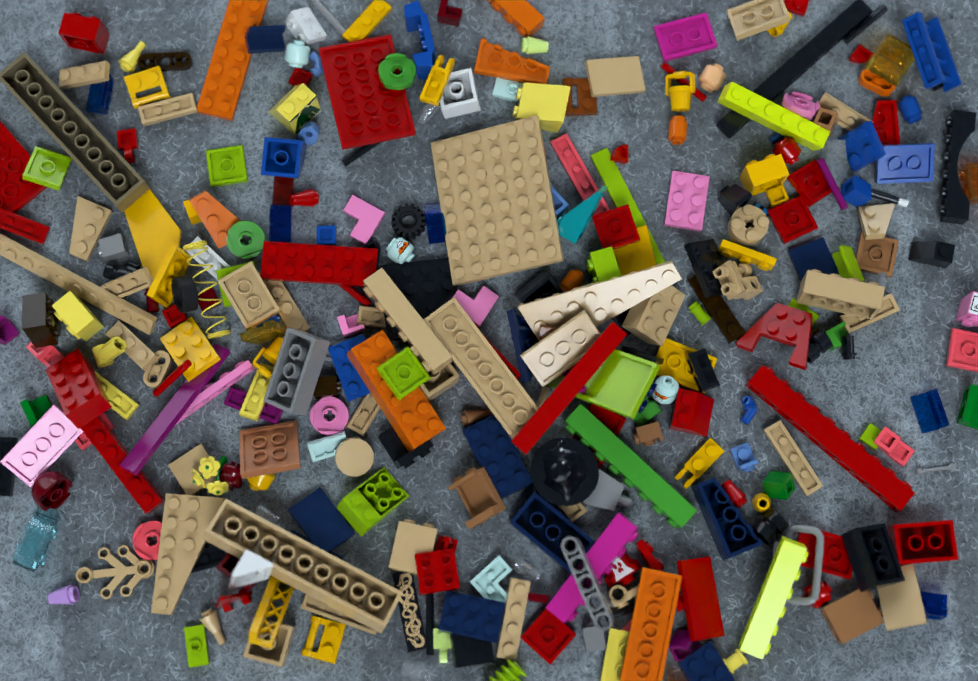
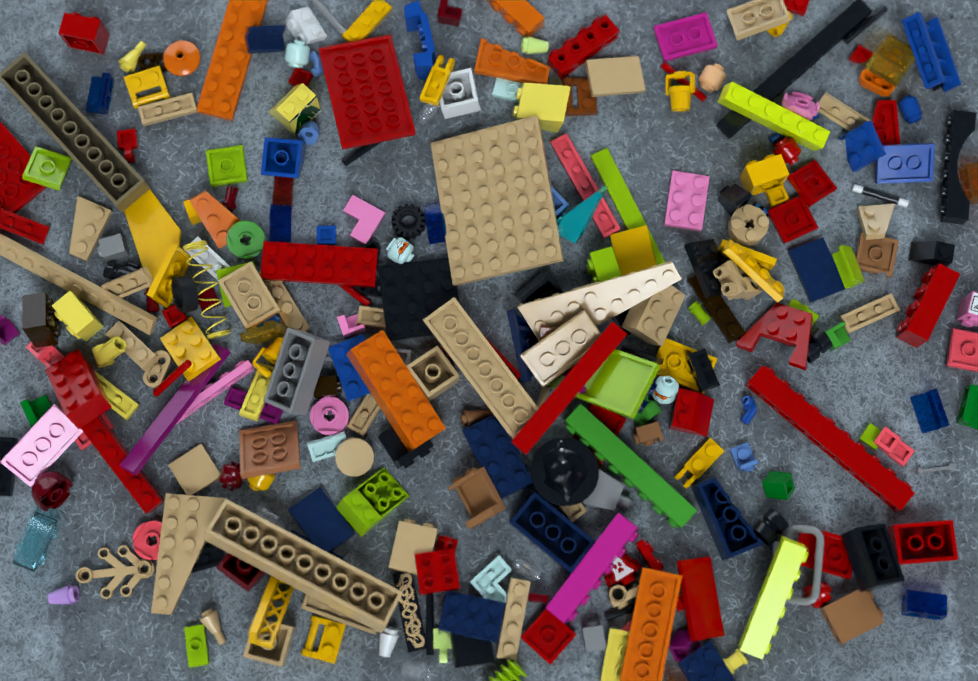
tan plate [58,61,110,89] -> none
light yellow plant [191,456,229,495] -> none
red flag [215,589,253,613] -> none
white slope [229,549,273,590] -> none
red cone [289,188,319,207] -> none
tan brick [363,268,452,375] -> none
lime tile [376,346,431,401] -> none
bright green plate [378,53,416,90] -> none
bright pink tile [452,285,499,327] -> none
orange brick [559,269,585,292] -> none
light grey beam [561,536,615,631] -> none
red plate [592,204,641,250] -> none
red tile [610,145,628,164] -> none
orange brick [668,116,688,145] -> none
red cone [721,480,748,508] -> none
yellow cone [752,493,771,512] -> none
tan plate [763,420,823,497] -> none
tan brick [797,269,885,320] -> none
medium nougat brick [813,107,838,137] -> none
magenta bar [817,158,848,211] -> none
blue panel [841,175,871,208] -> none
black pin [841,335,857,360] -> none
tan tile [877,564,927,631] -> none
none -> orange dish [163,41,201,76]
none -> dark red pin [222,186,238,212]
none -> white cone [379,626,399,657]
none -> red brick [547,14,620,80]
none -> yellow plate [723,239,785,303]
none -> red brick [896,263,960,348]

